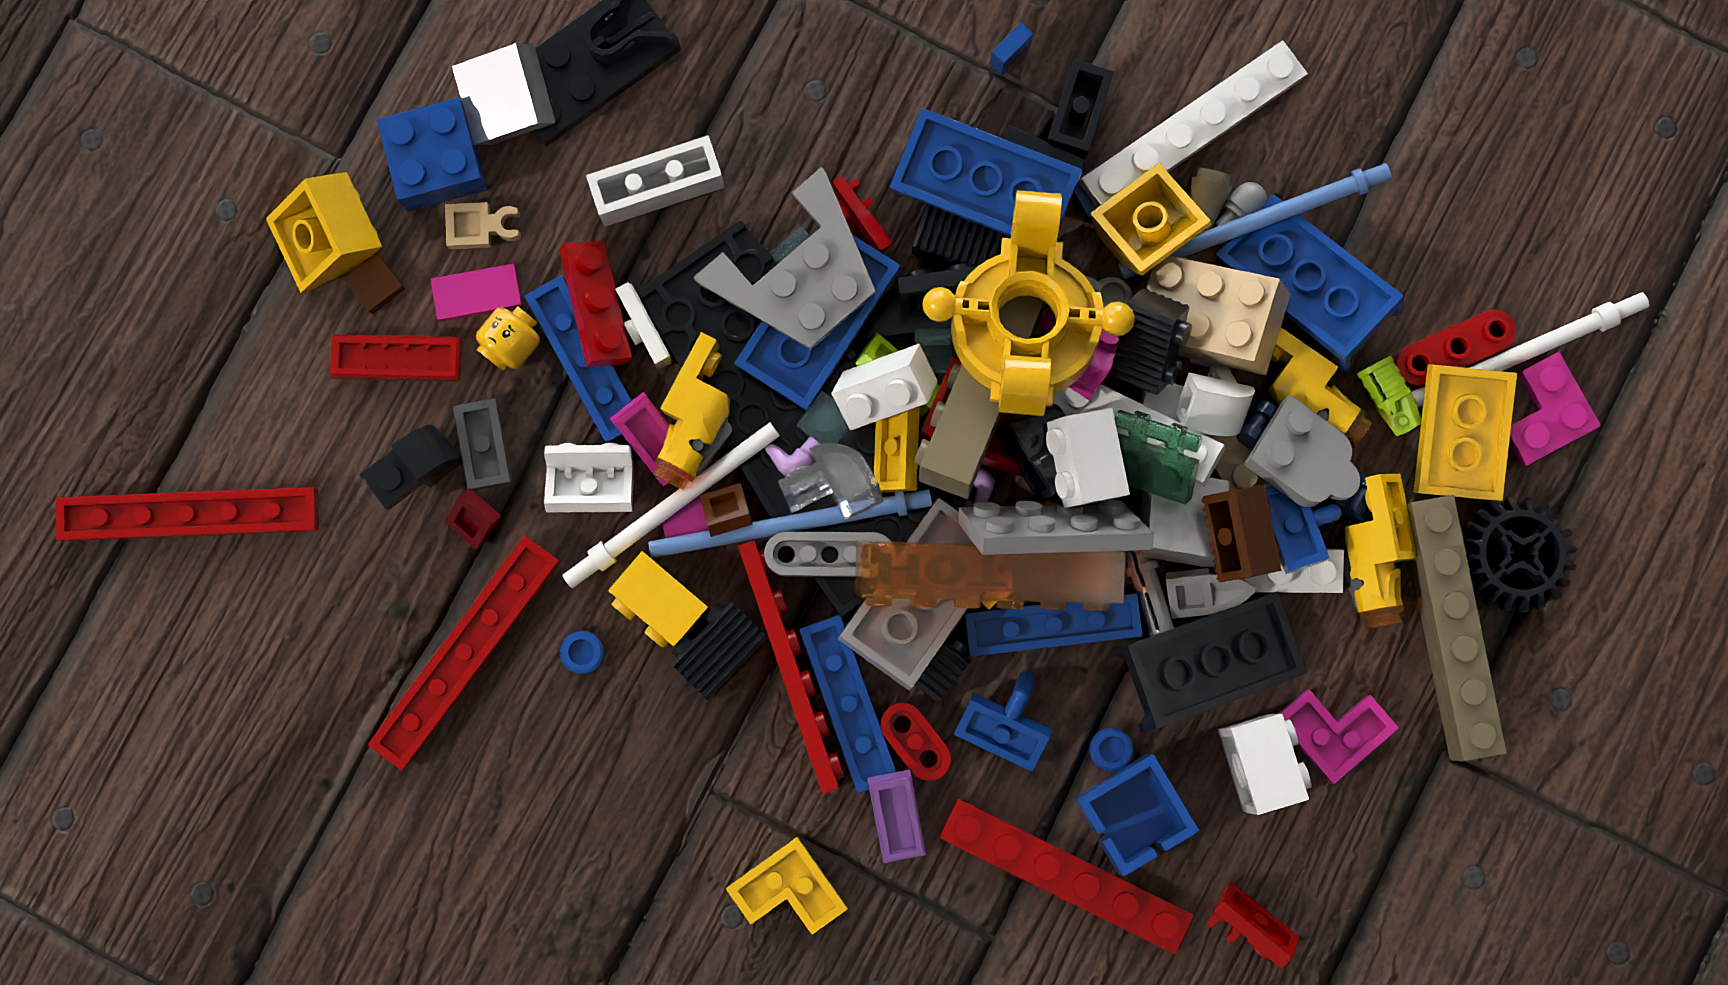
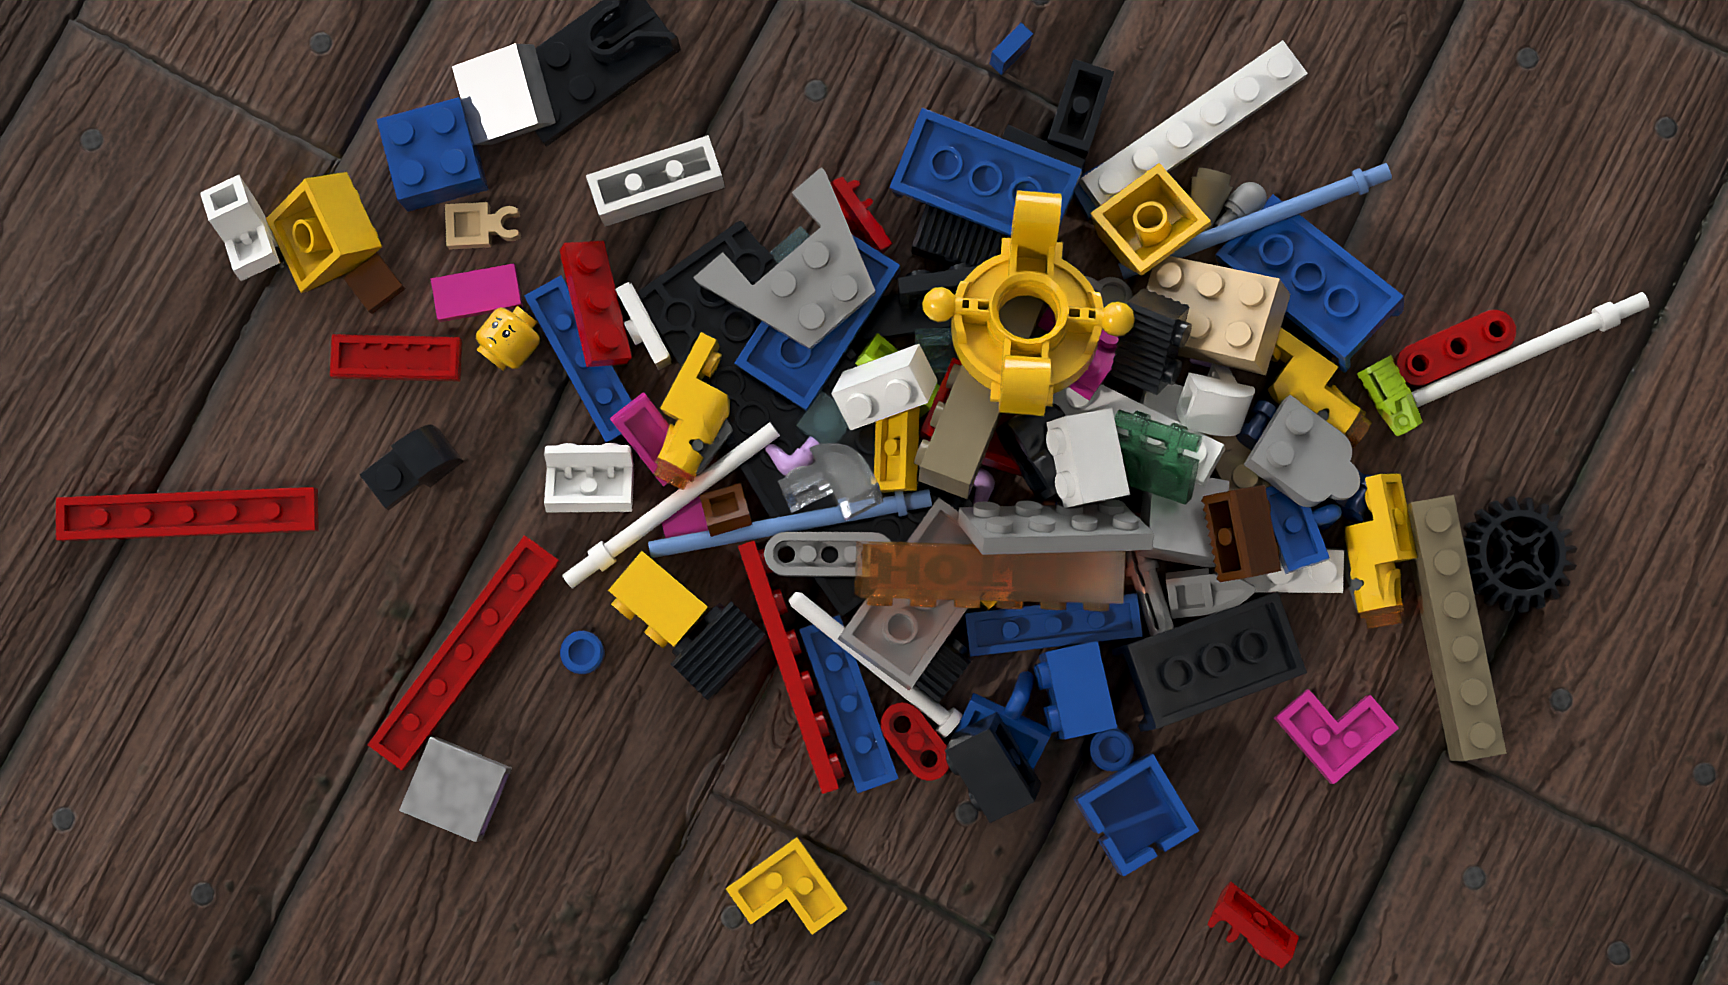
dark red plate [445,488,502,549] -> none
dark grey plate [453,398,513,491] -> none
medium lavender tile [867,770,926,863] -> none
red plate [939,798,1194,954] -> none
white brick [1217,713,1312,815] -> none
yellow plate [1413,364,1517,501] -> none
dark pink plate [1509,352,1601,467] -> none
none -> white brick [200,175,280,281]
none -> flat silver piece [399,737,512,842]
none -> white bar [788,592,963,738]
none -> black brick [945,712,1042,823]
none -> blue brick [1033,641,1117,739]

